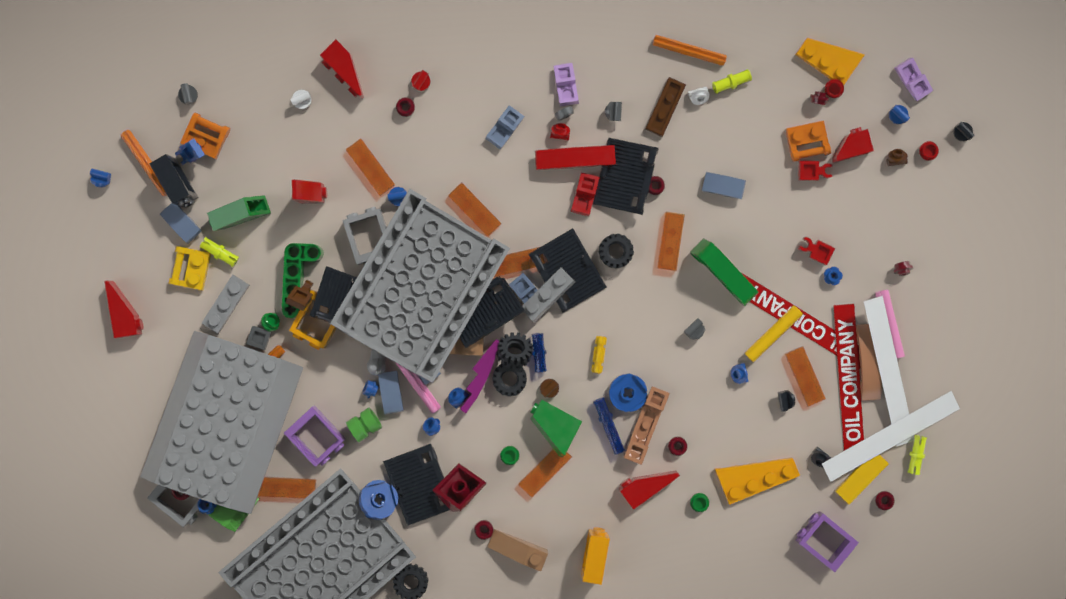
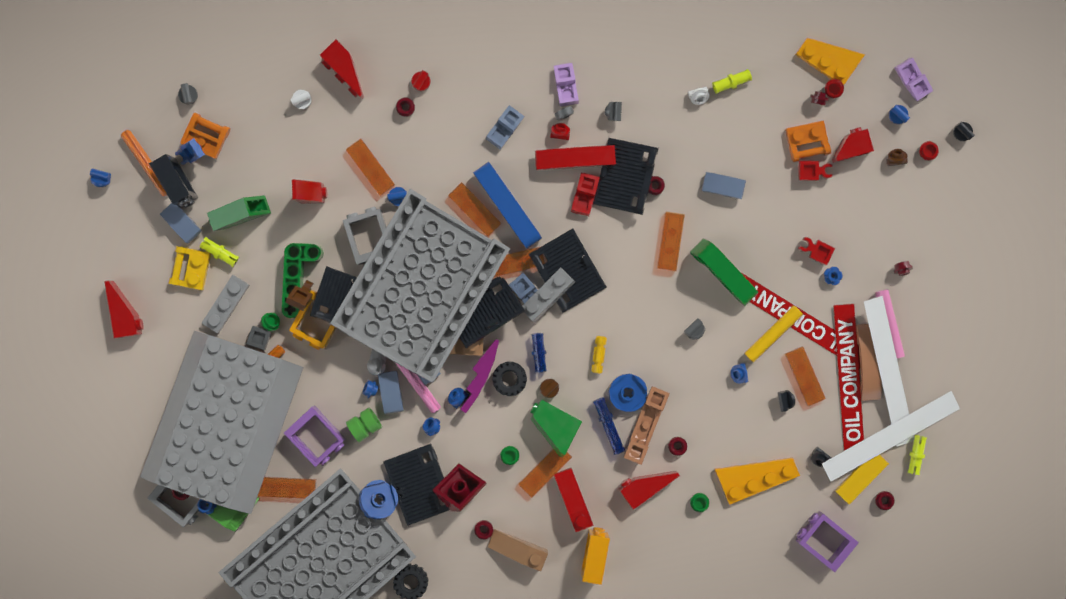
black tyre [497,332,533,369] -> none
black tyre [599,233,634,268] -> none
reddish brown tile [645,77,686,137] -> none
orange axle [653,35,727,66] -> none
none -> blue beam [473,162,542,249]
none -> red slope [554,467,594,532]

